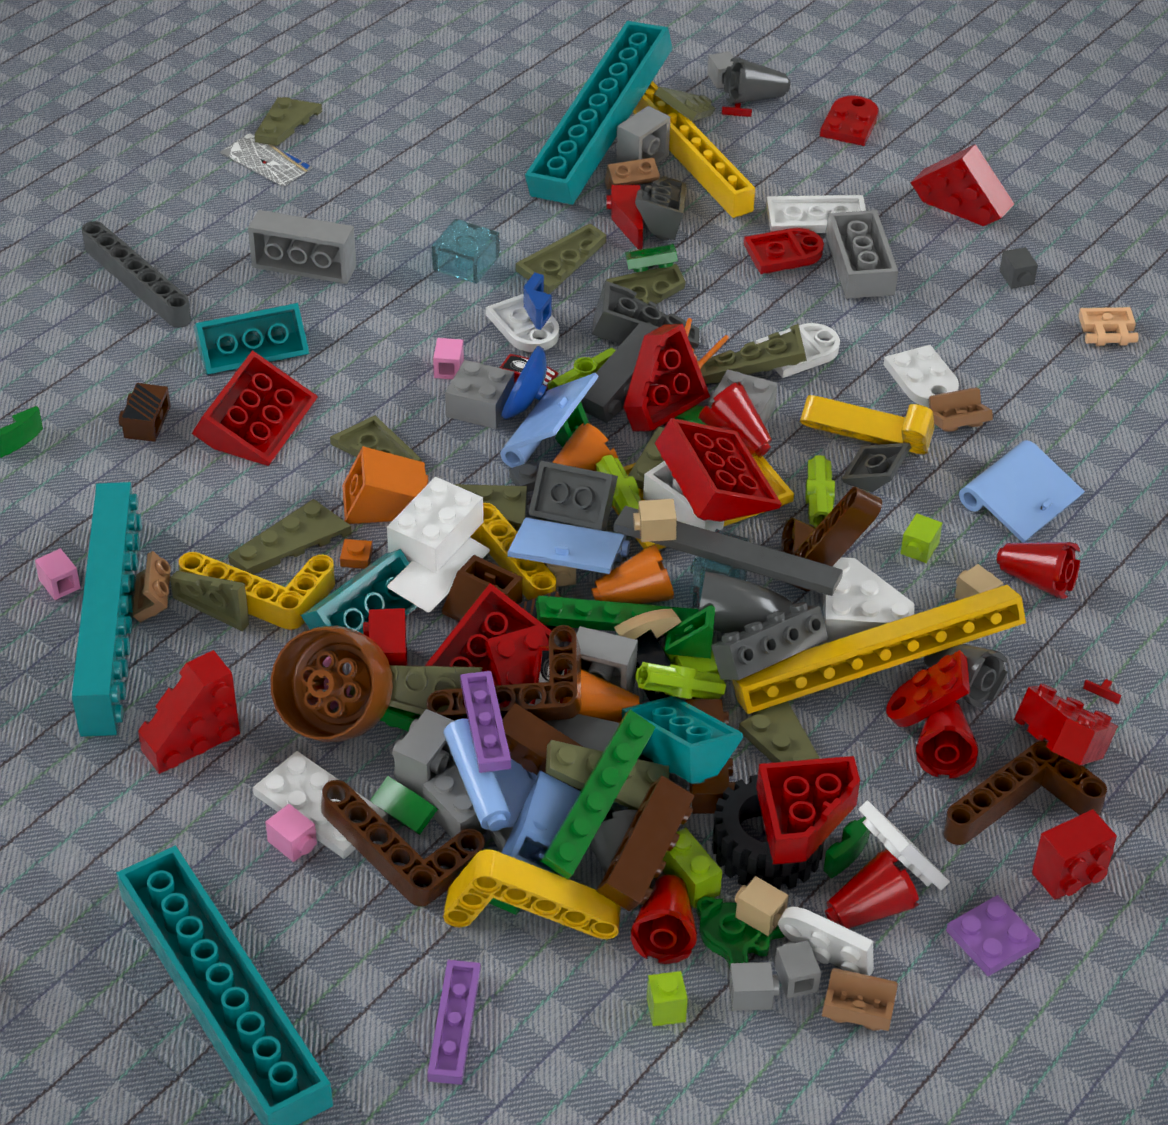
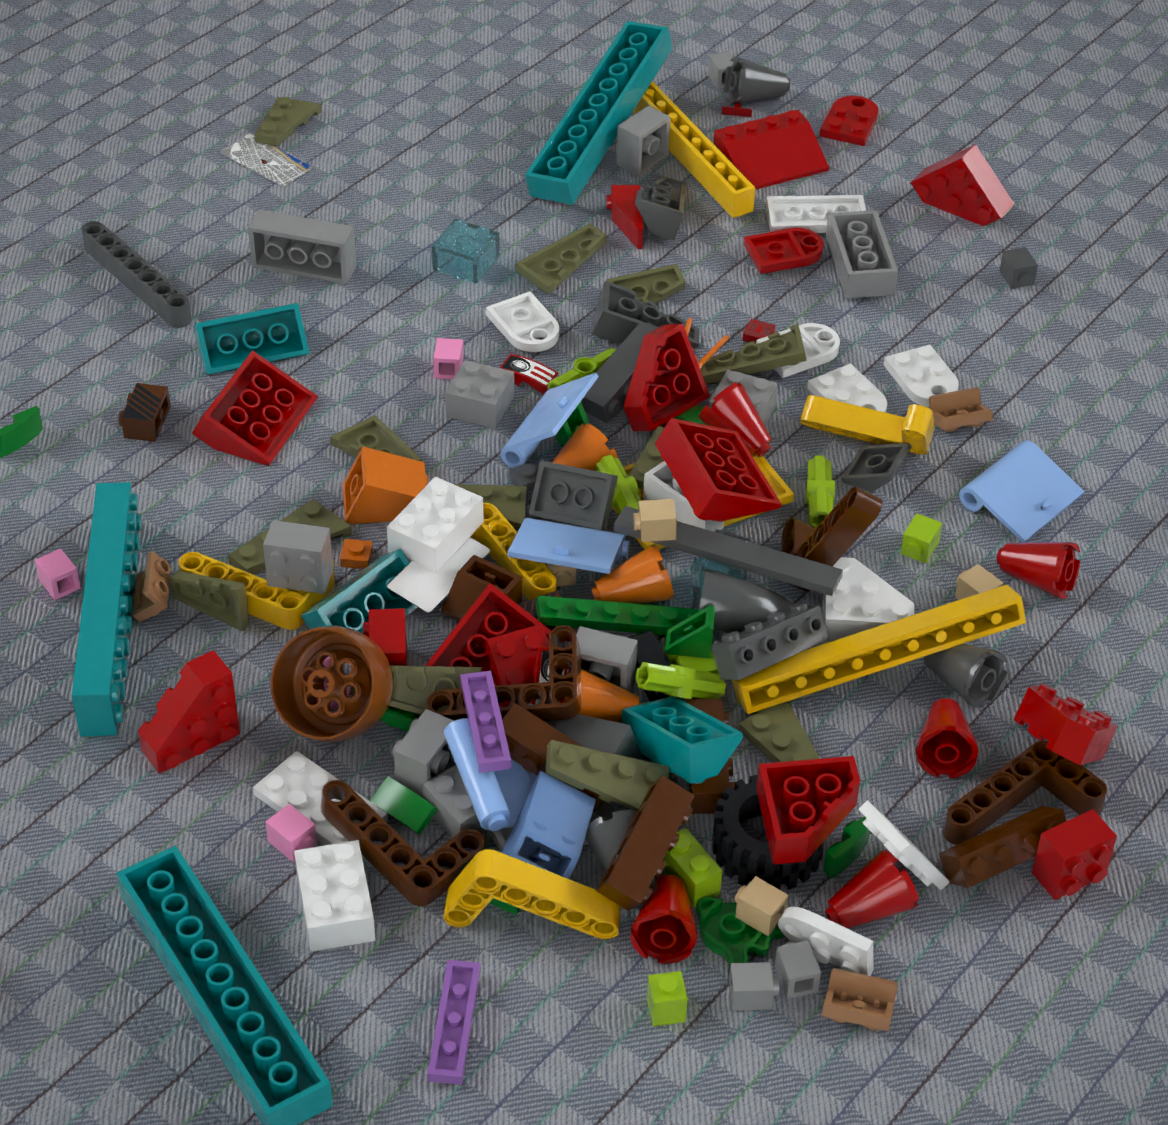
blue dish [501,345,547,419] -> none
blue slope [524,272,552,330] -> none
green plate [541,710,656,879] -> none
medium nougat bracket [605,157,660,189] -> none
tan slope [614,609,681,639] -> none
green plate [625,244,678,272] -> none
olive wing [655,86,716,121] -> none
red plate [886,650,970,727] -> none
medium lavender plate [946,895,1041,976] -> none
light nougat plate [1079,307,1138,346] -> none
red piece [1083,679,1122,704] -> none
none -> light grey brick [263,520,333,594]
none -> white brick [294,840,376,952]
none -> red slope [713,109,829,190]
none -> red tile [742,318,776,344]
none -> white plate [807,363,887,413]
none -> reddish brown brick [939,806,1067,888]

